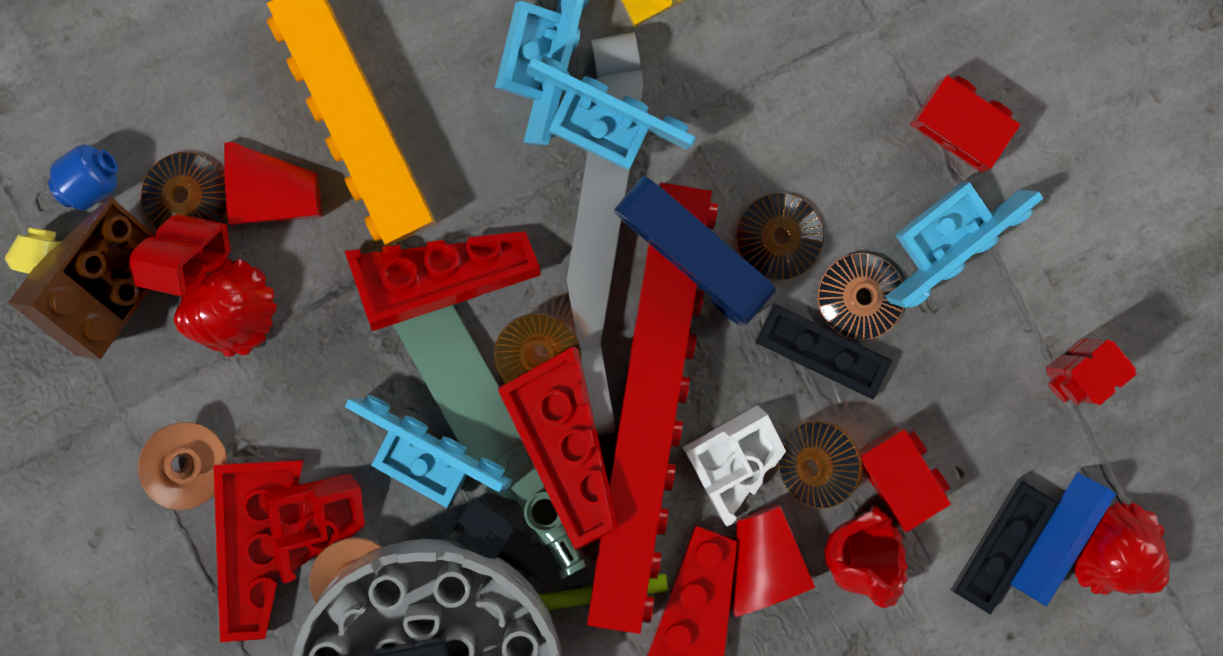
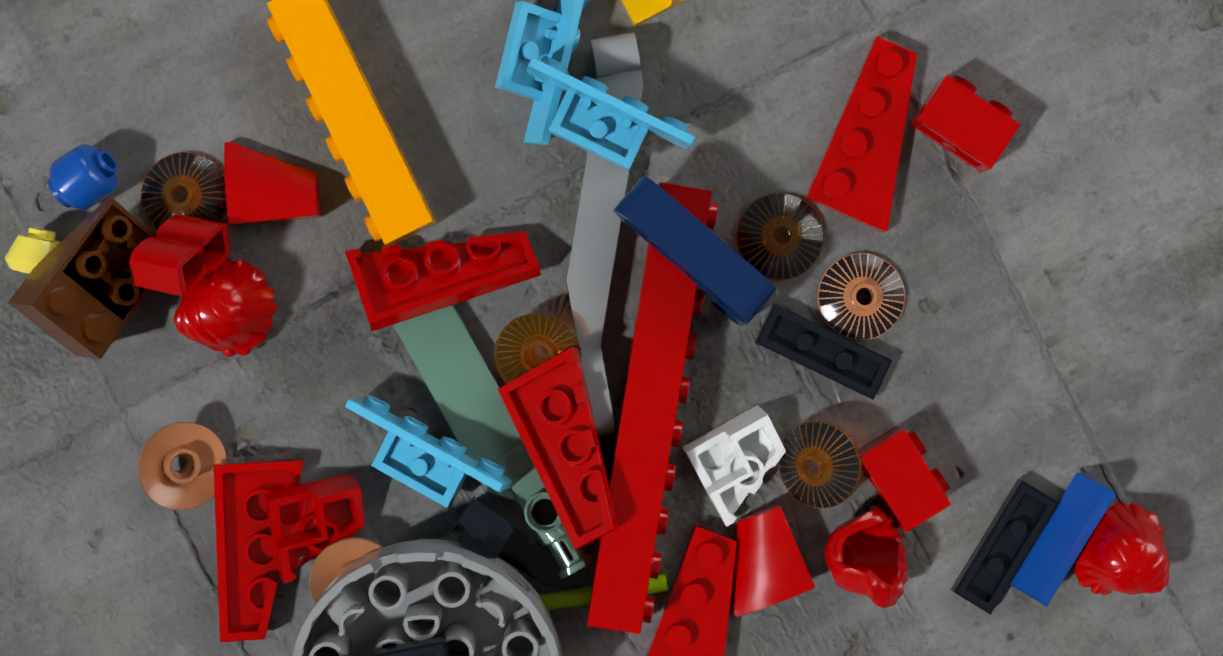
medium azure bracket [885,181,1043,308] -> none
red brick [1046,338,1137,405] -> none
none -> red wing [805,36,917,233]

